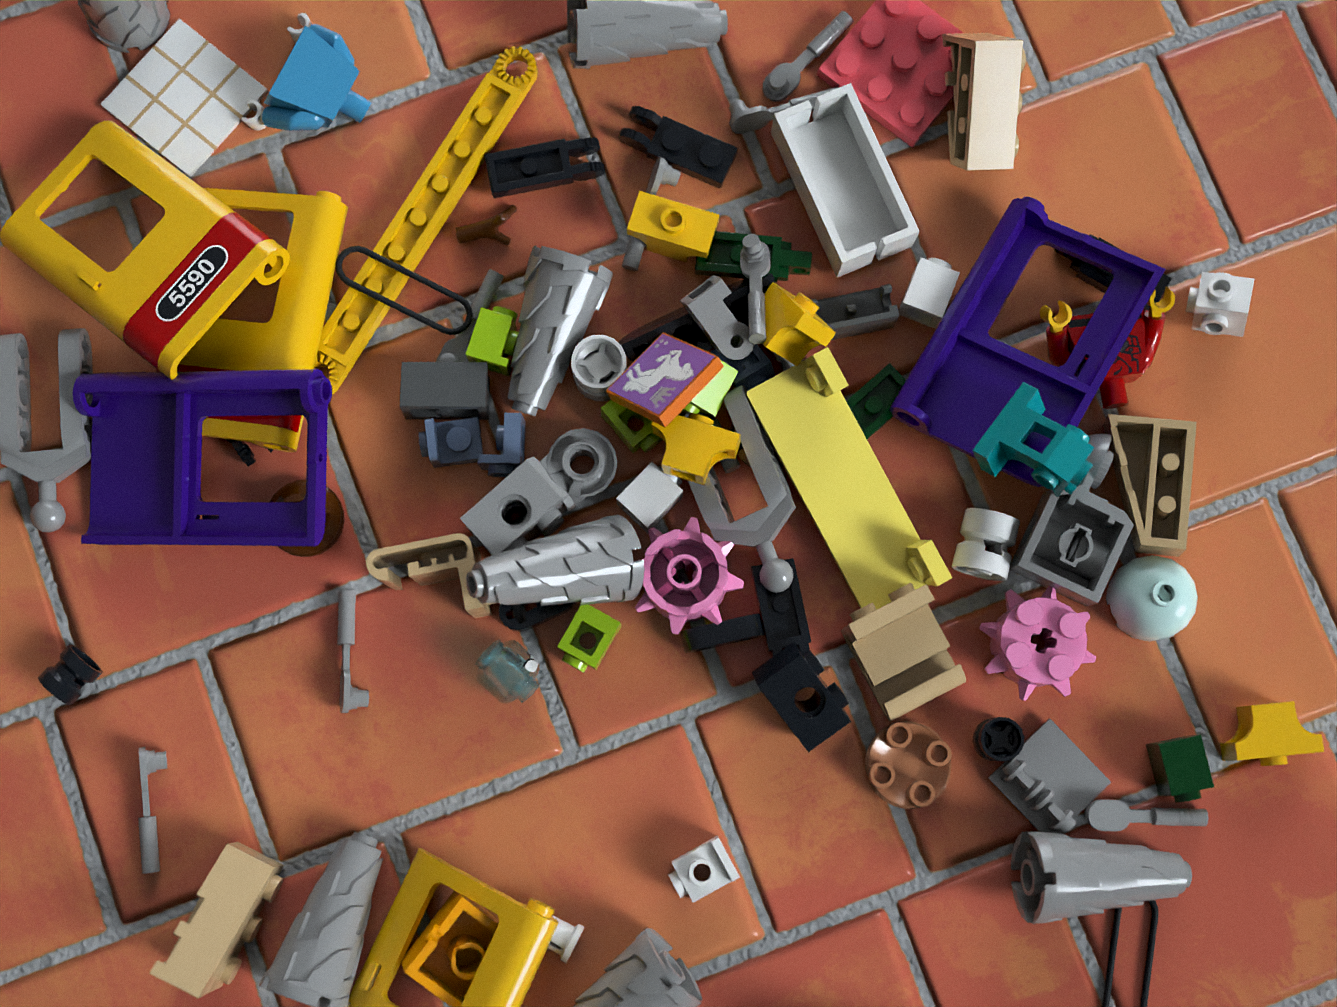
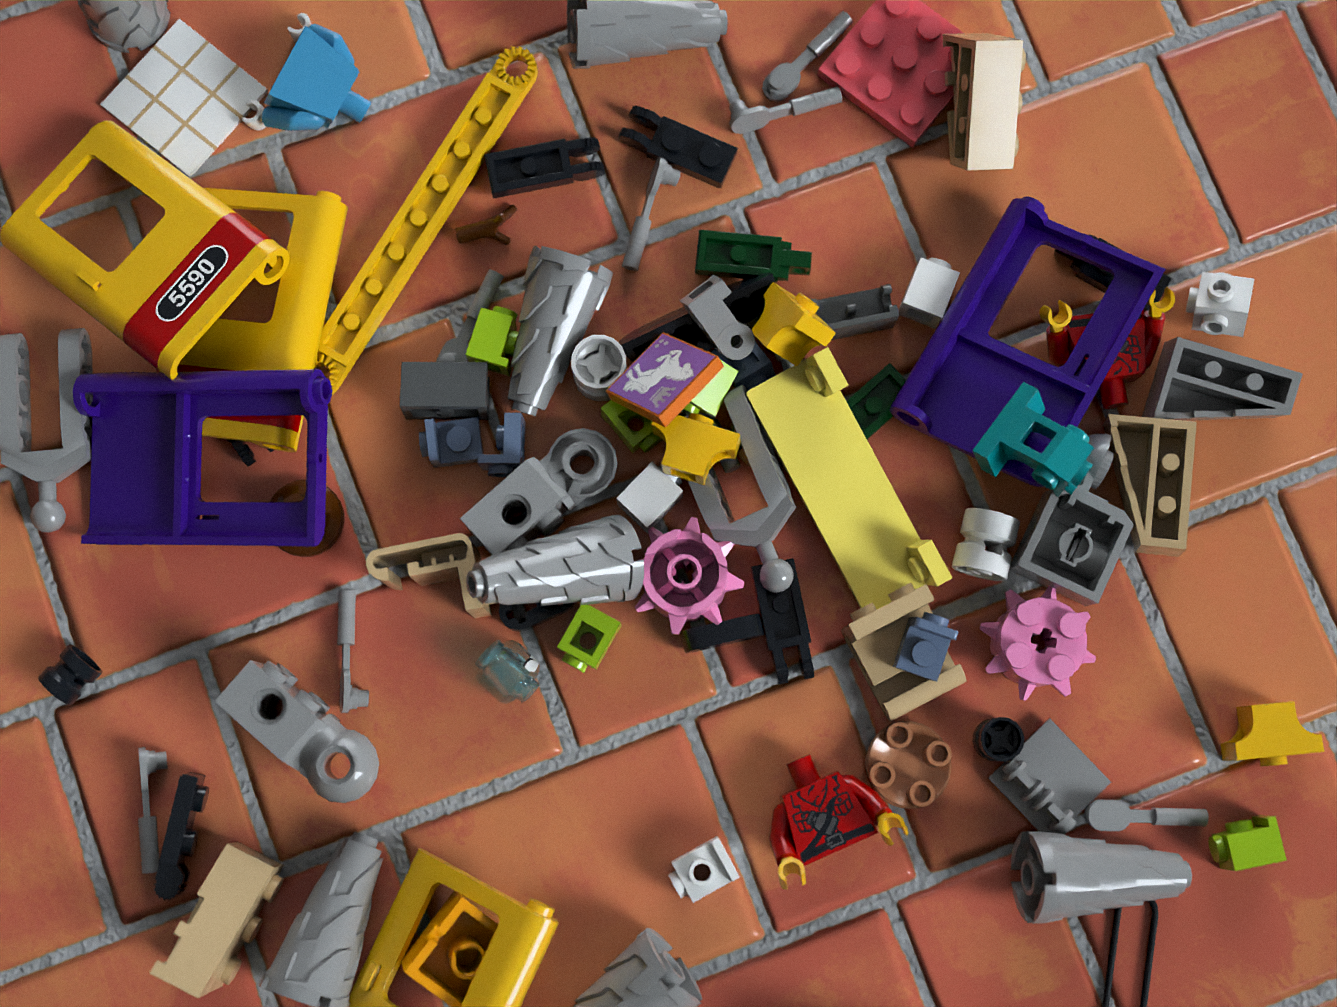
black piece [335,246,473,335] -> none
white bush [547,915,584,963] -> none
yellow brick [627,190,720,262] -> none
light grey piece [740,234,771,344] -> none
black brick [752,642,851,752] -> none
white piece [771,83,920,278] -> none
light aqua cylinder [1106,555,1198,642] -> none
dark green brick [1146,735,1214,803] -> none
none -> black hinge [153,772,209,900]
none -> light grey brick [214,660,379,803]
none -> red torso [769,754,908,890]
none -> sand blue bracket [893,612,958,682]
none -> light grey wedge [1142,337,1303,421]
none -> lime brick [1208,815,1287,871]

